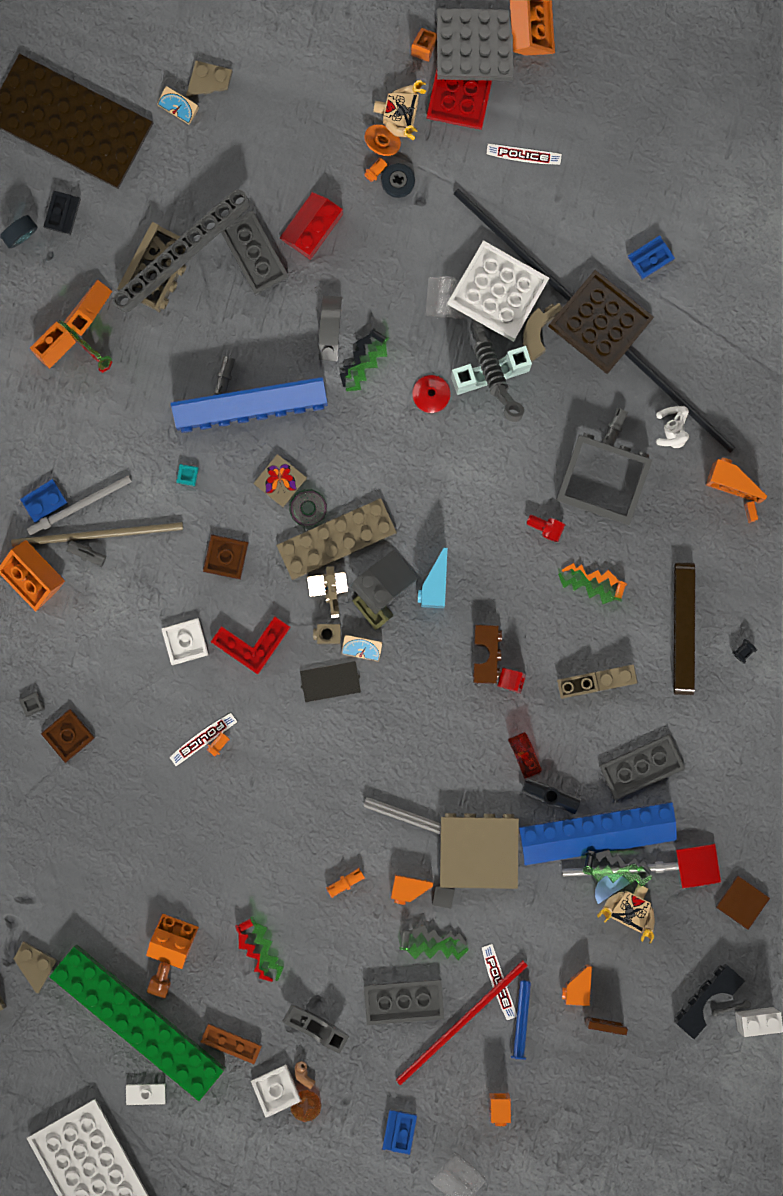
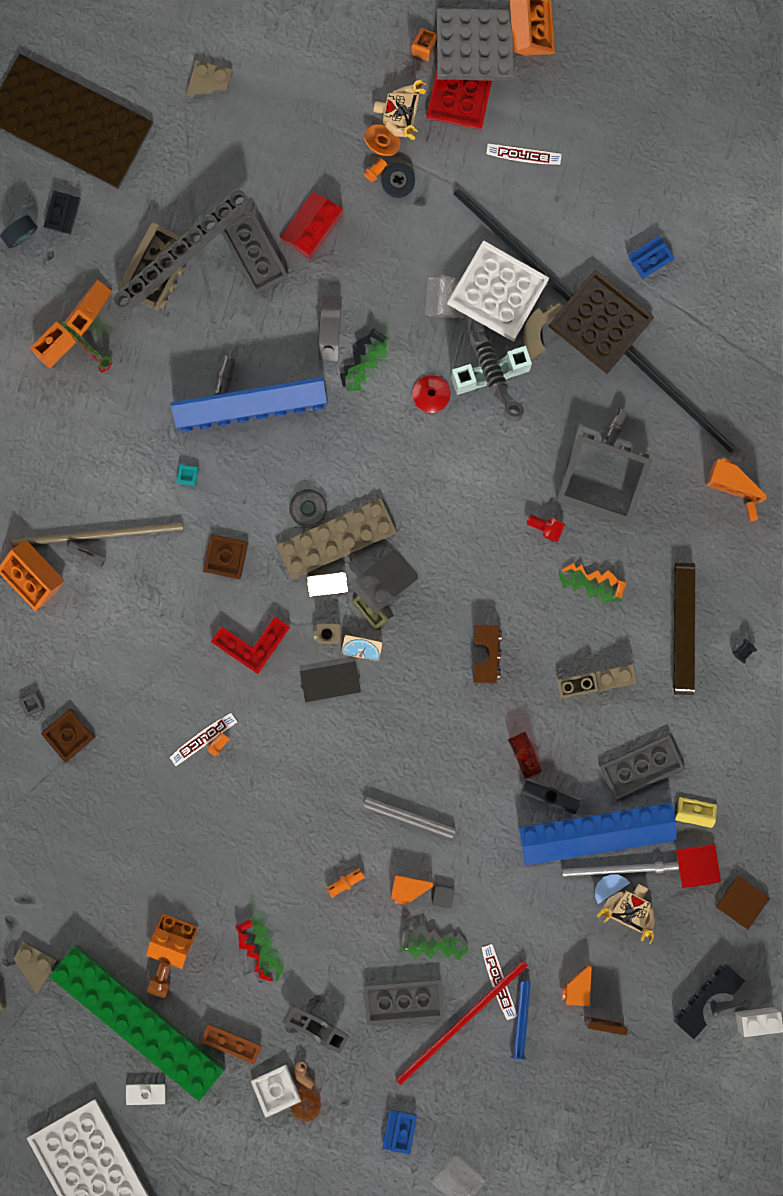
blue plate [20,479,68,523] -> none
light grey bar [27,476,132,535] -> none
slope [157,86,199,124] -> none
white tile [161,618,209,665] -> none
tile [253,454,307,508] -> none
dark tan wing [323,566,339,618] -> none
medium azure slope [418,548,448,608] -> none
dark tan panel [440,813,519,889] -> none
orange brick [489,1093,511,1126] -> none
red slope [497,668,526,694] -> none
piece [583,850,652,887] -> none
white piece [656,406,689,448] -> none
none -> light yellow slope [675,797,717,828]

